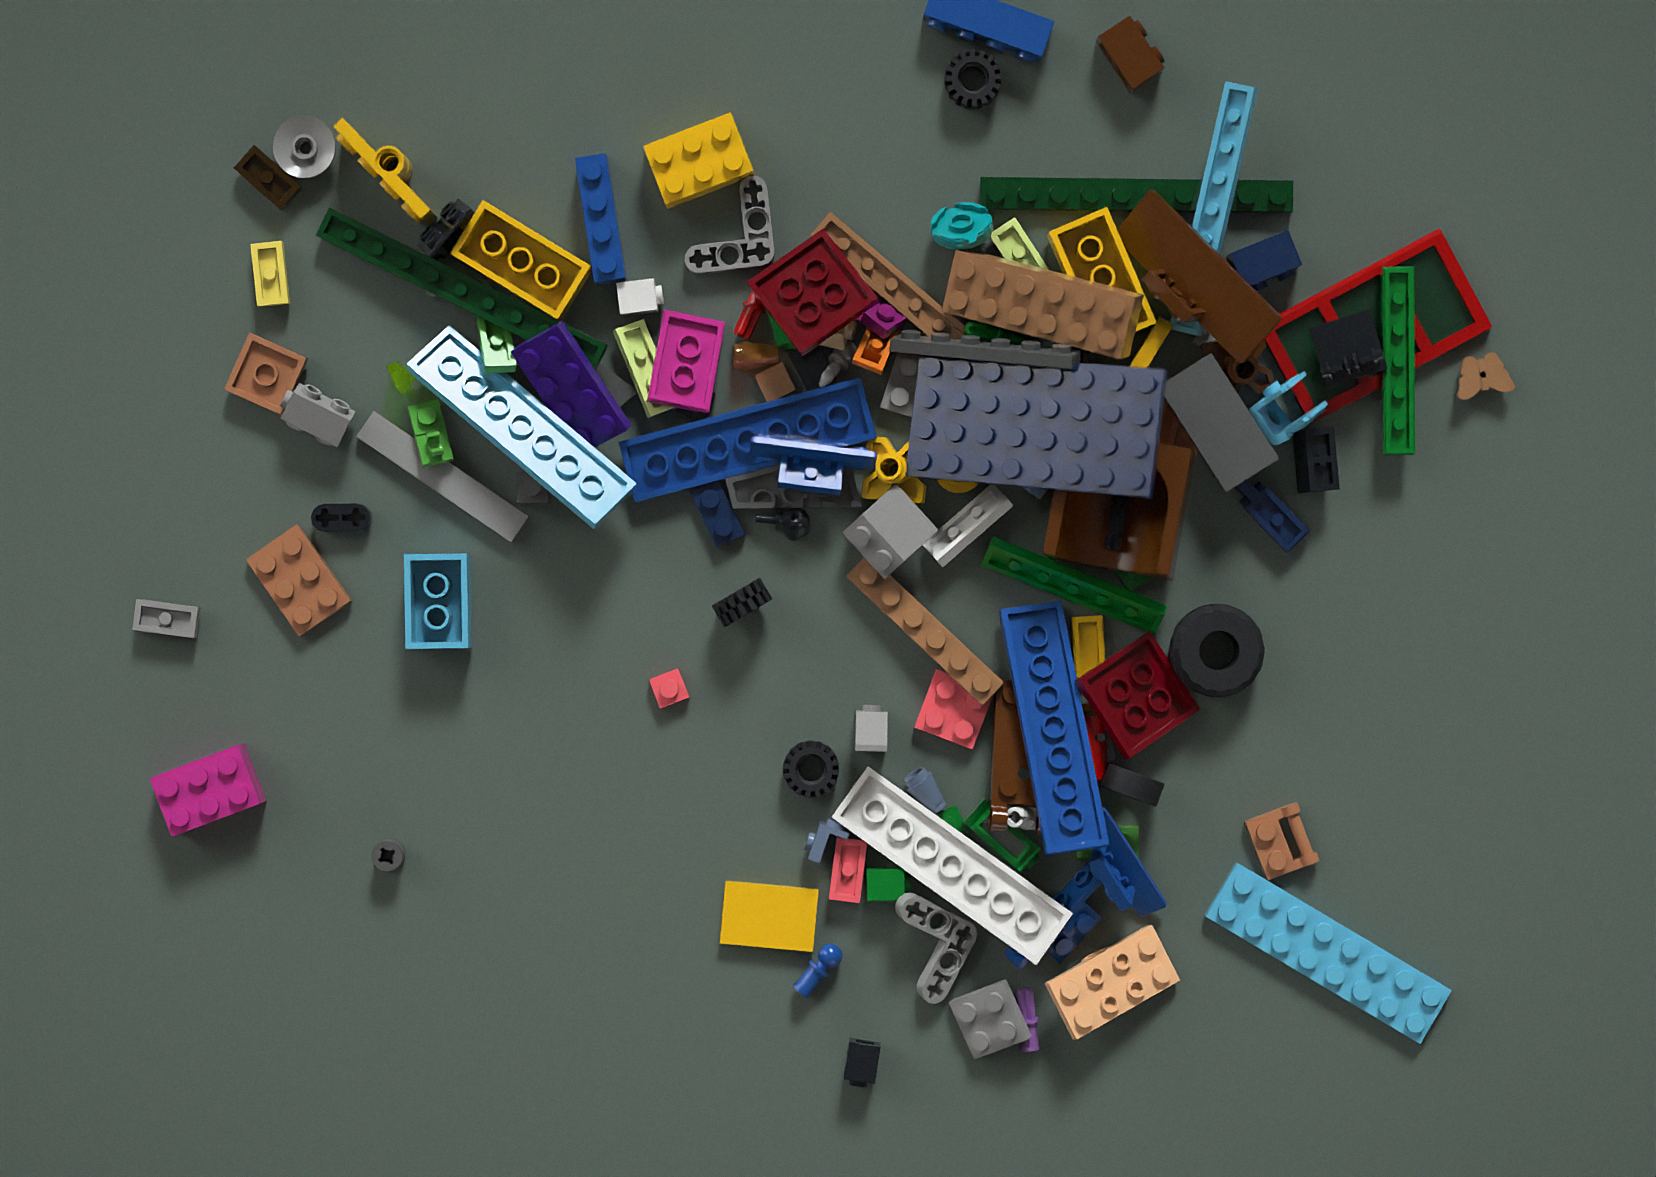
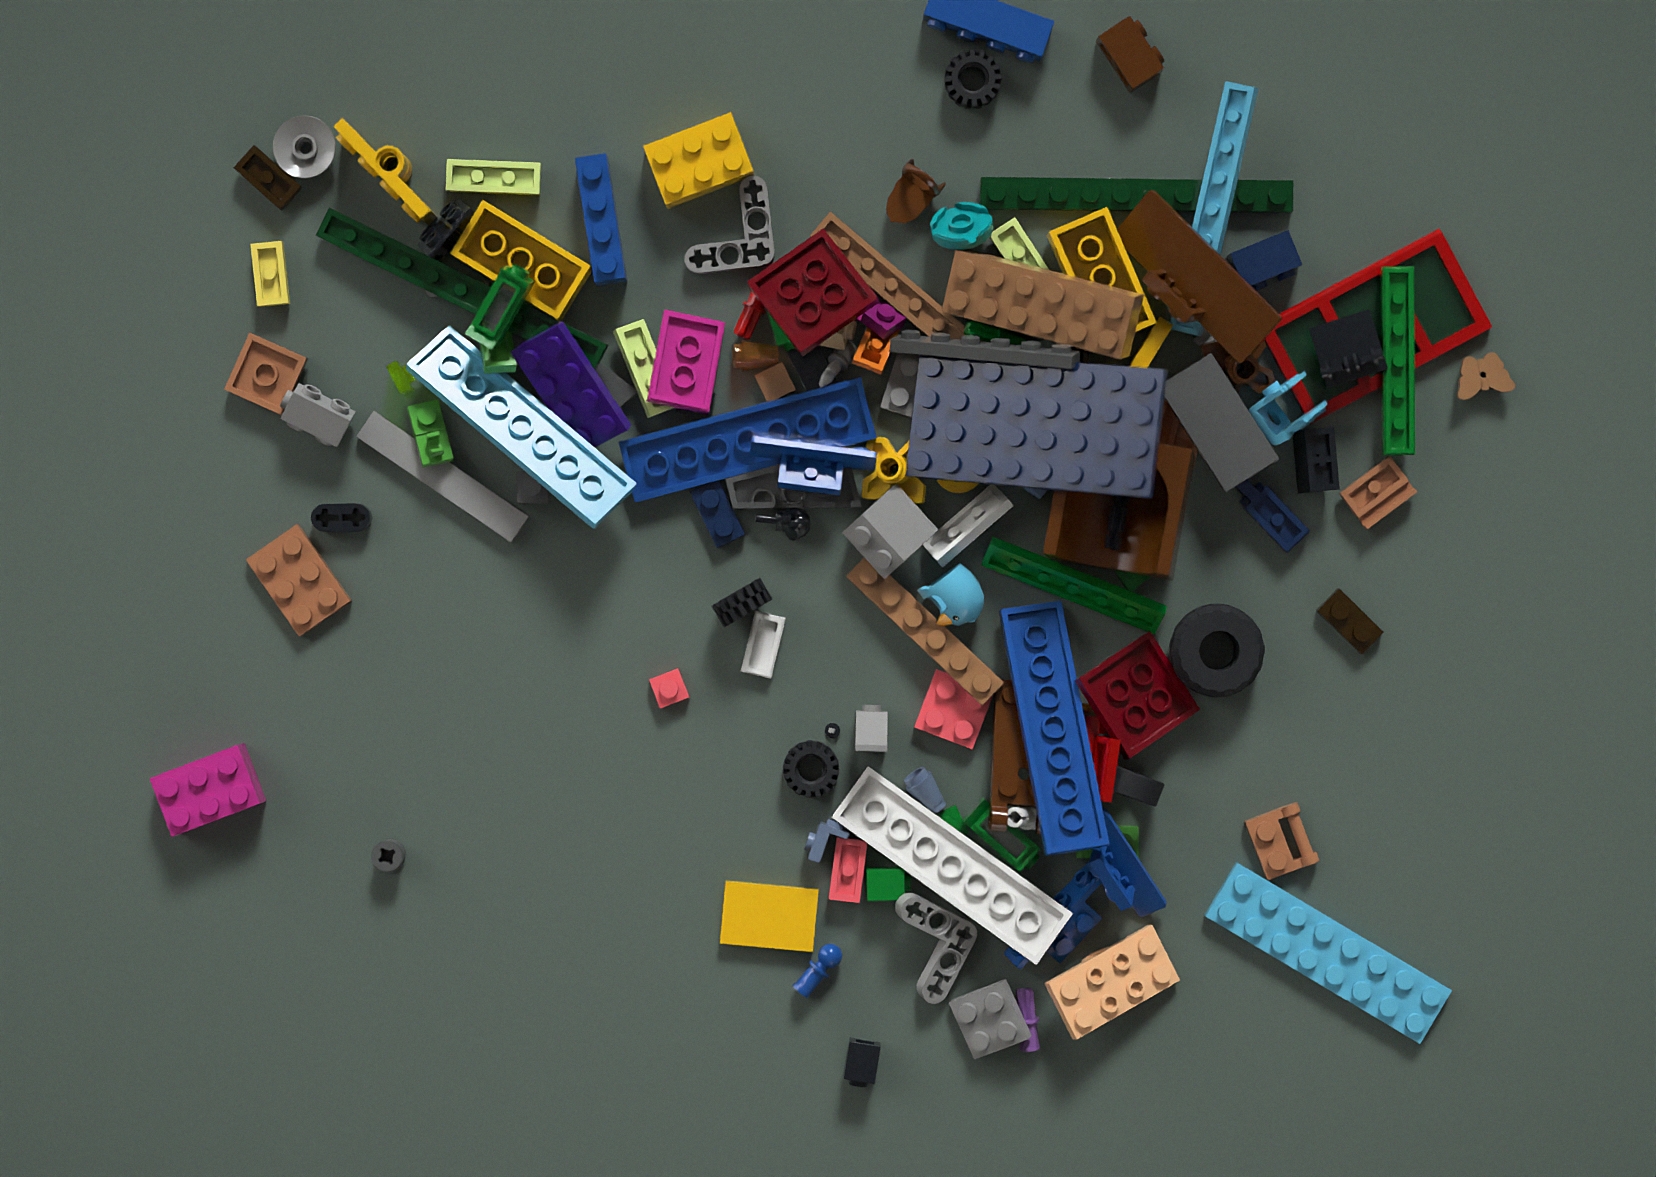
light grey plate [132,599,201,638] -> none
medium azure brick [404,553,473,649] -> none
white brick [616,278,664,317] -> none
yellow tile [1071,615,1105,678] -> none
none -> yellowish green plate [446,159,542,195]
none -> green window [464,264,535,350]
none -> white tile [741,611,786,679]
none -> black piece [825,723,840,738]
none -> reddish brown piece [886,159,946,224]
none -> medium azure piece [917,563,984,626]
none -> red tile [1092,736,1121,802]
none -> dark brown plate [1316,588,1384,654]
none -> nougat plate [1338,456,1417,530]

